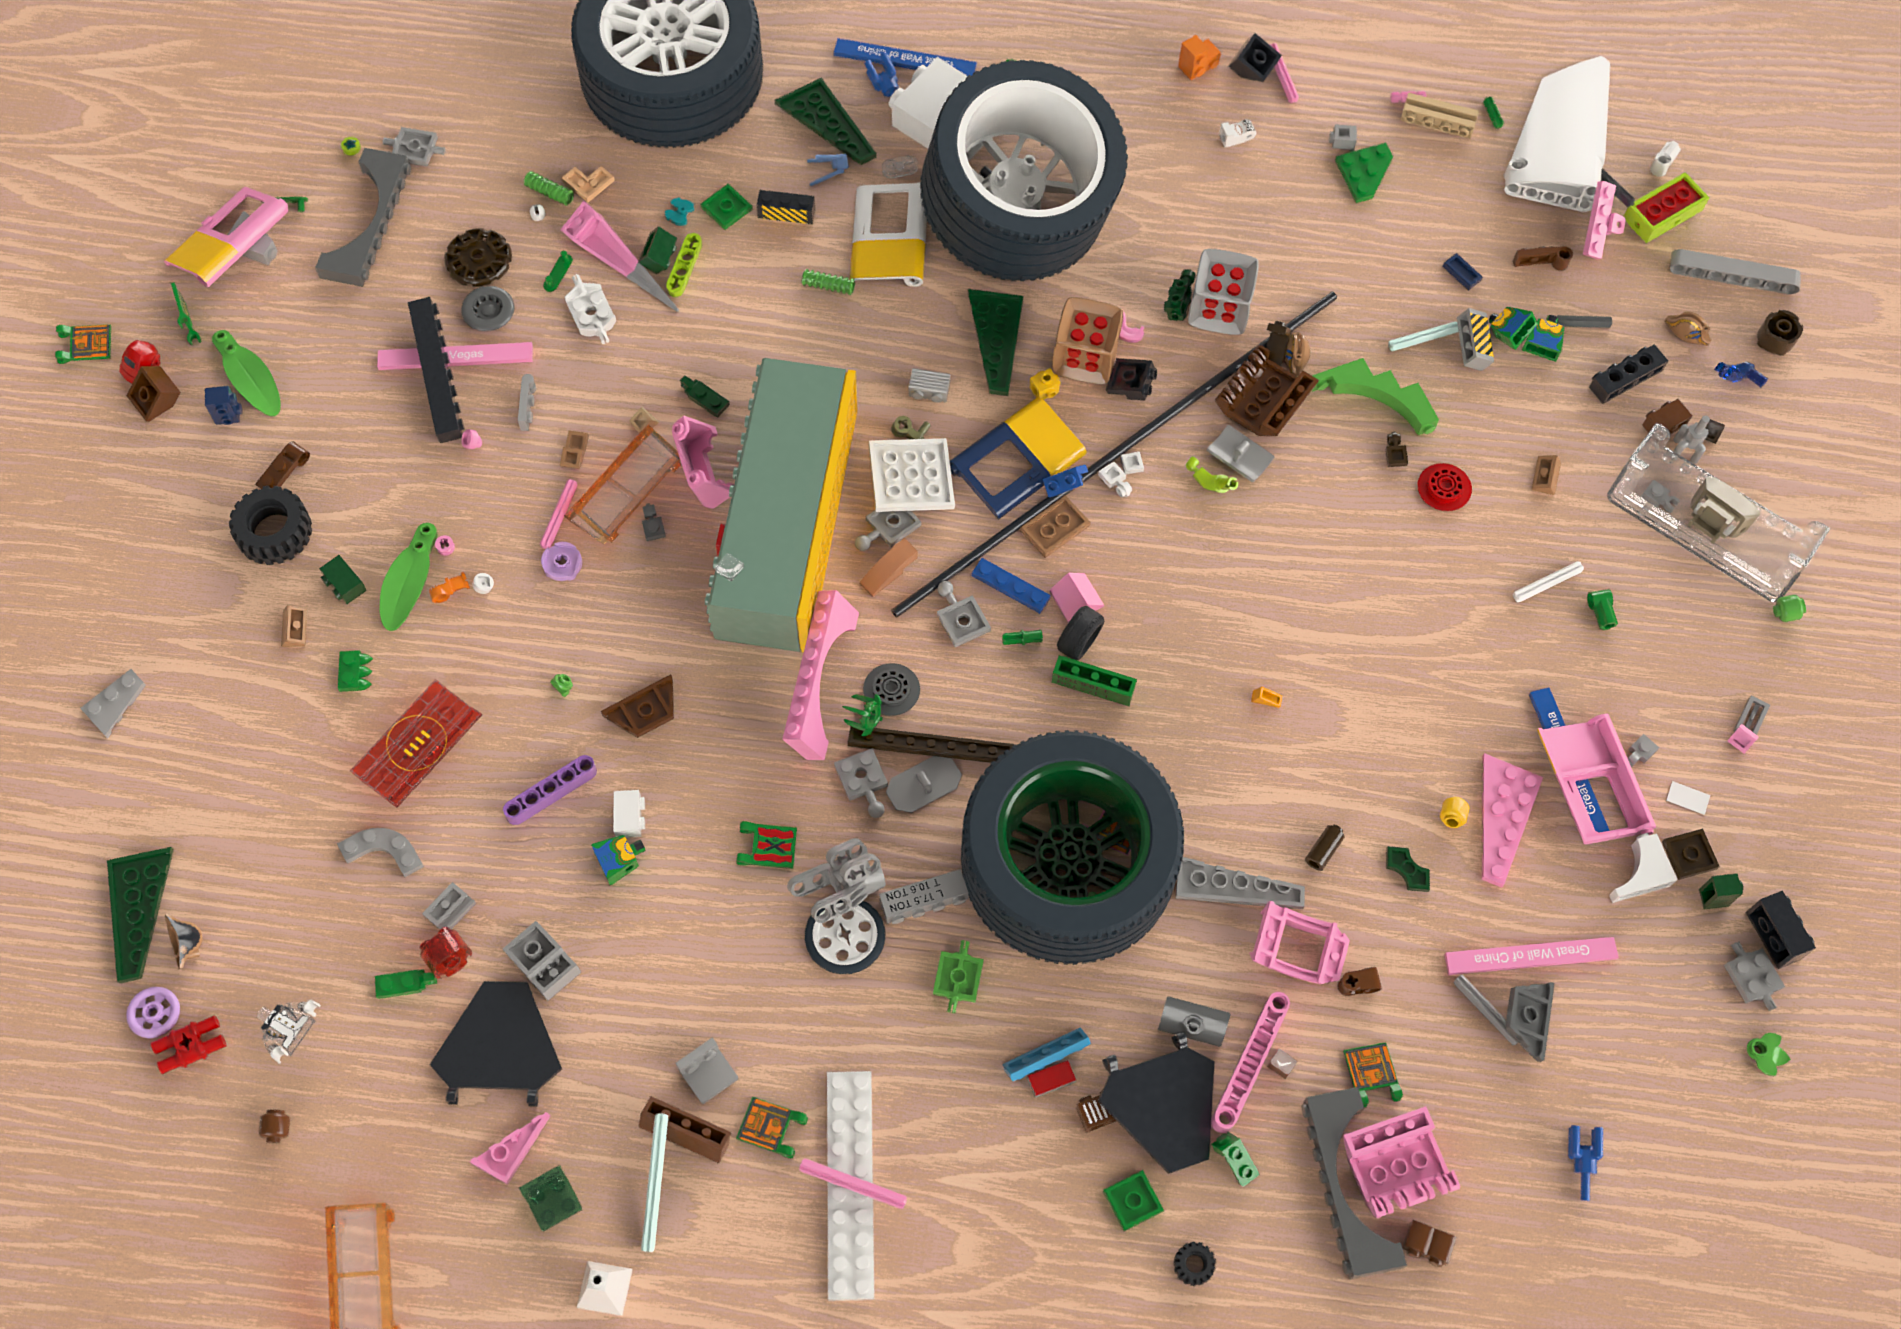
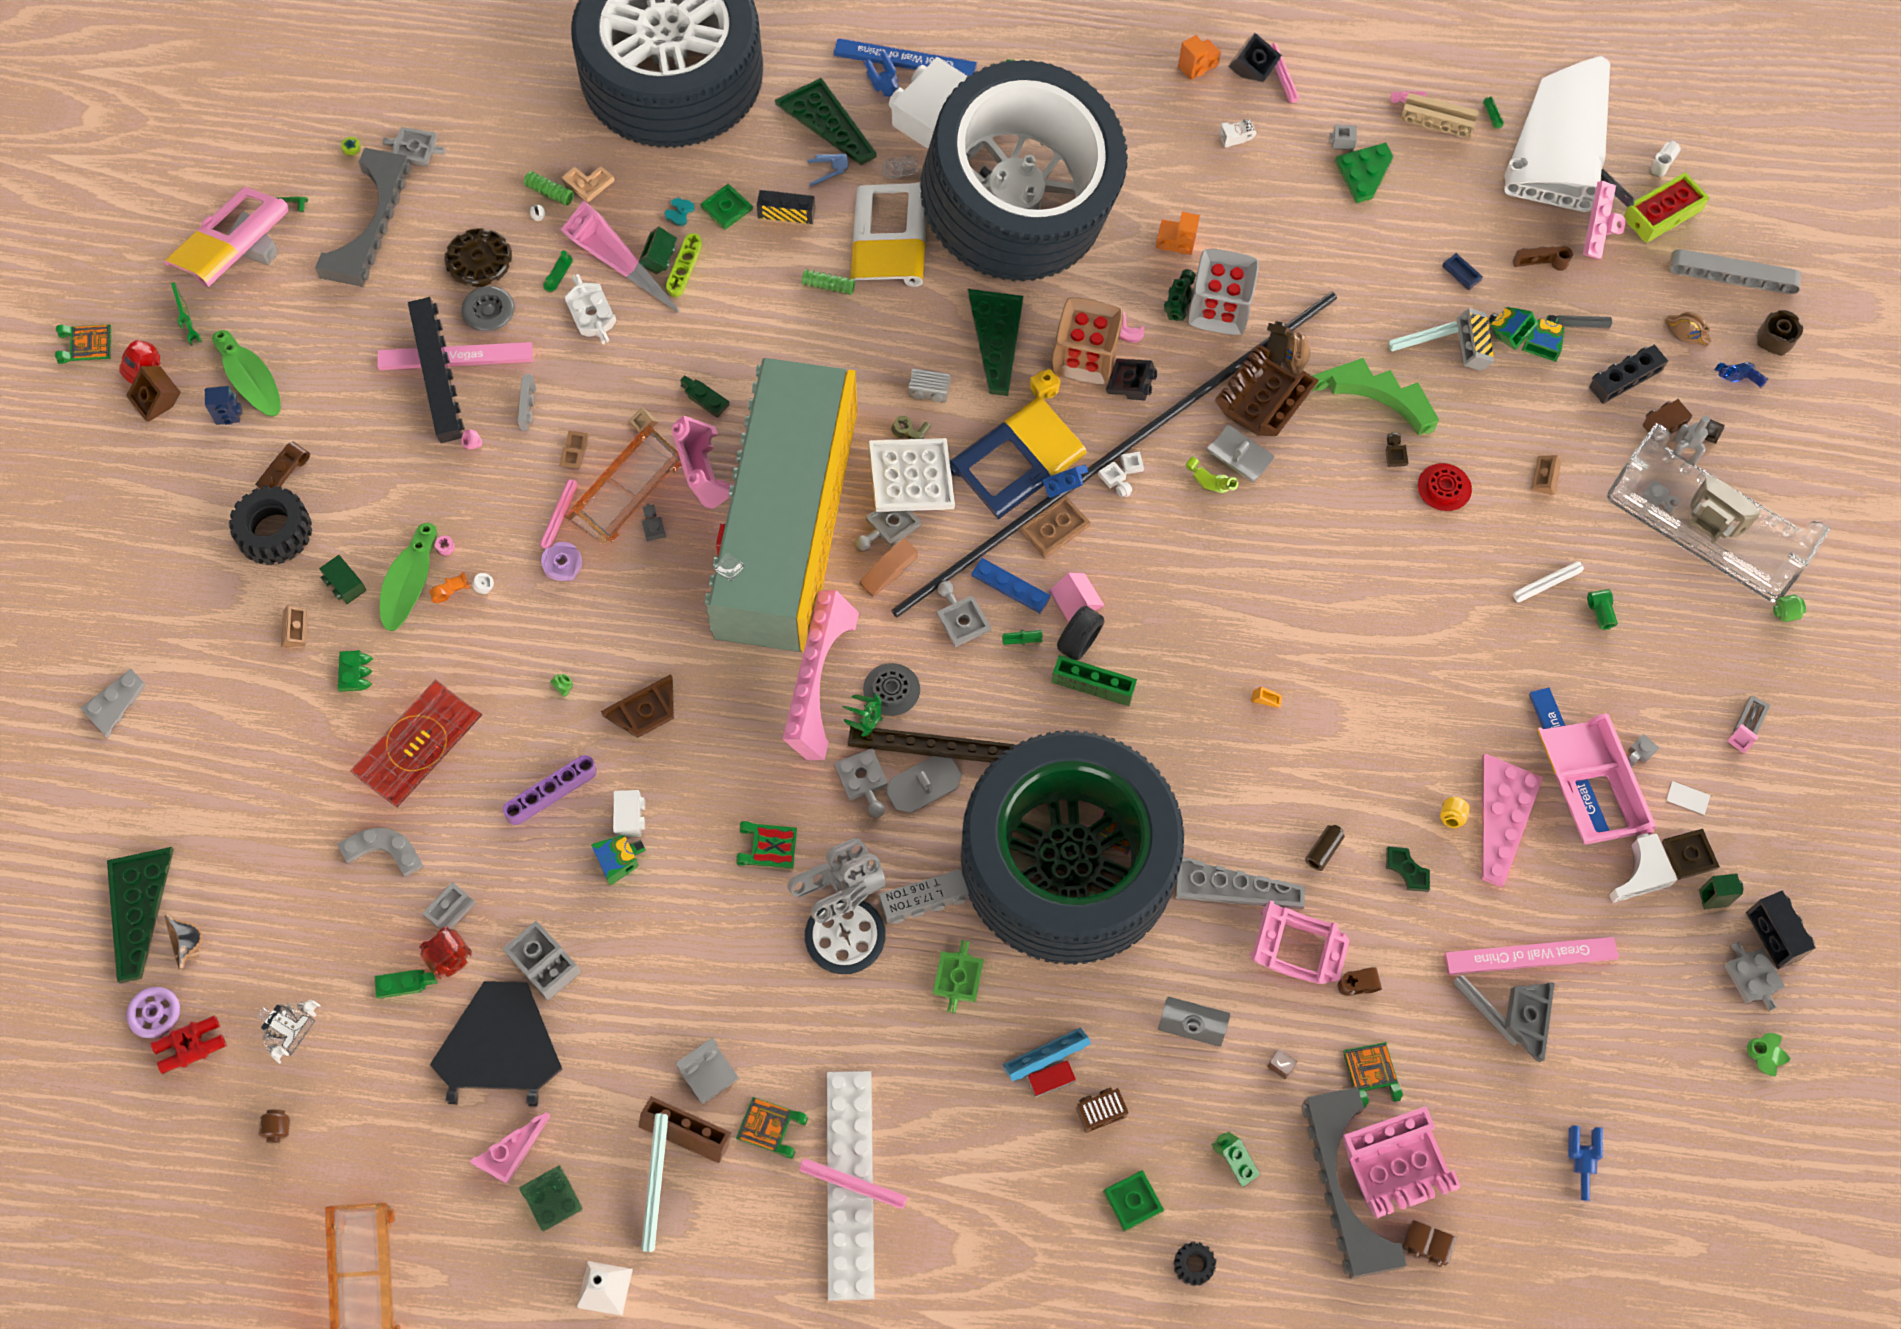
black flag [1098,1032,1215,1174] -> none
bright pink gear [1211,992,1290,1133] -> none
none -> orange brick [1156,212,1200,255]

